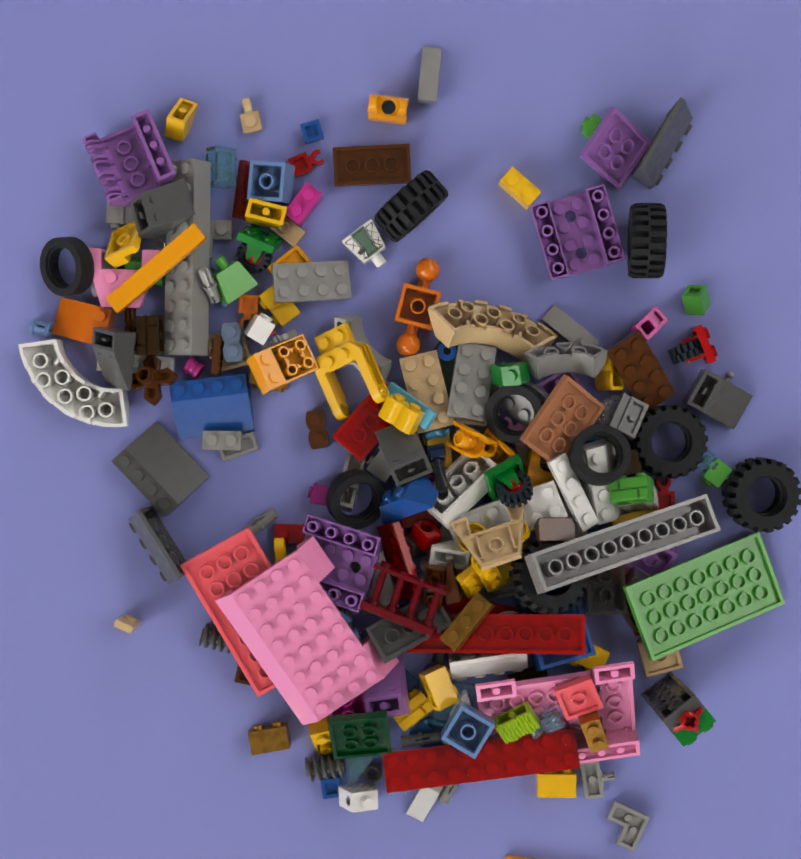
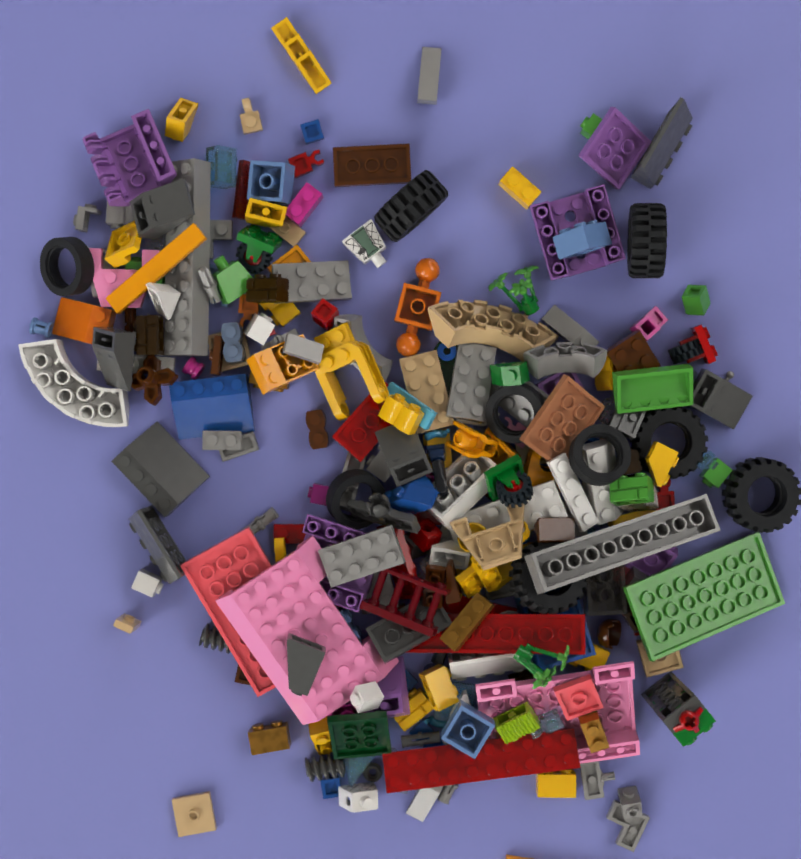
light orange piece [368,94,410,125] -> none
none -> light grey bracket [73,204,101,233]
none -> white brick [131,569,164,597]
none -> white slope [146,282,181,320]
none -> tan plate [172,791,217,837]
none -> dark brown brick [246,274,289,303]
none -> yellow slope [271,17,332,94]
none -> light grey tile [282,333,324,364]
none -> dark grey slope [287,633,326,696]
none -> red brick [311,298,339,331]
none -> light grey plate [318,525,406,588]
none -> dark grey plate [347,493,421,534]
none -> white brick [350,681,384,713]
none -> plant [488,265,539,316]
none -> plant [513,643,570,689]
none -> medium blue brick [552,220,612,260]
none -> reddish brown hair [597,619,621,649]
none -> bright green slope [612,364,693,414]
none -> light grey bracket [617,786,642,819]
none -> yellow slope [645,441,679,488]

